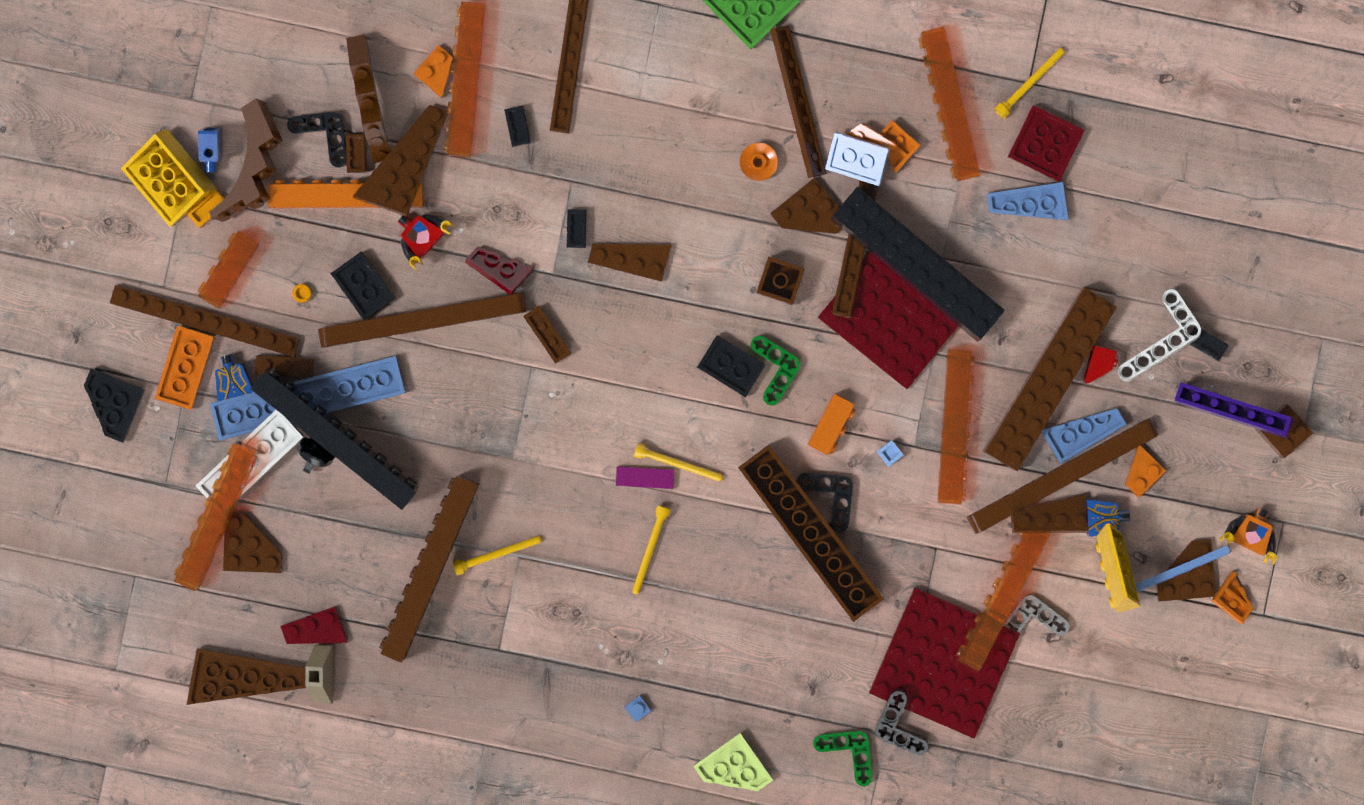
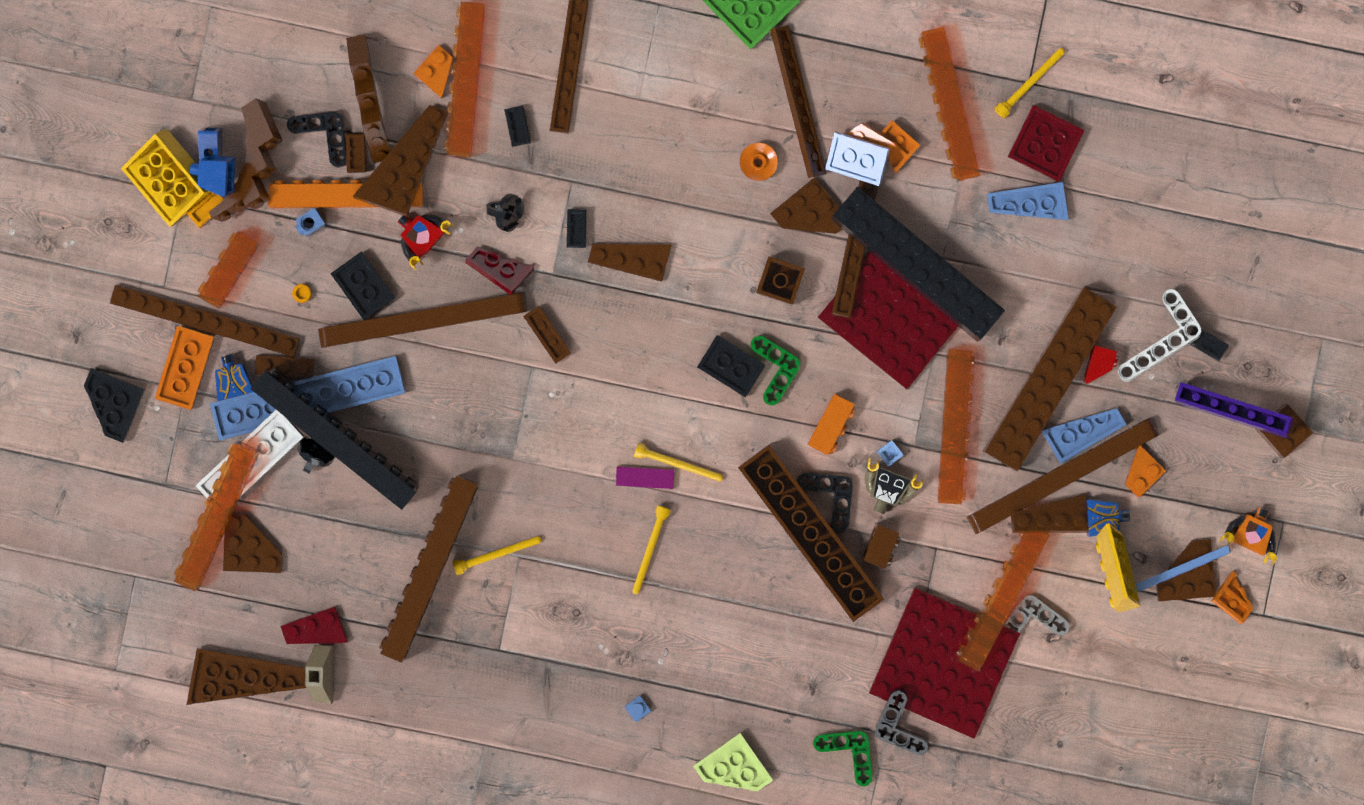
none -> blue torso [190,156,236,197]
none -> medium blue brick [295,208,327,237]
none -> black tile [486,193,524,232]
none -> reddish brown brick [862,523,901,569]
none -> torso [864,458,924,514]

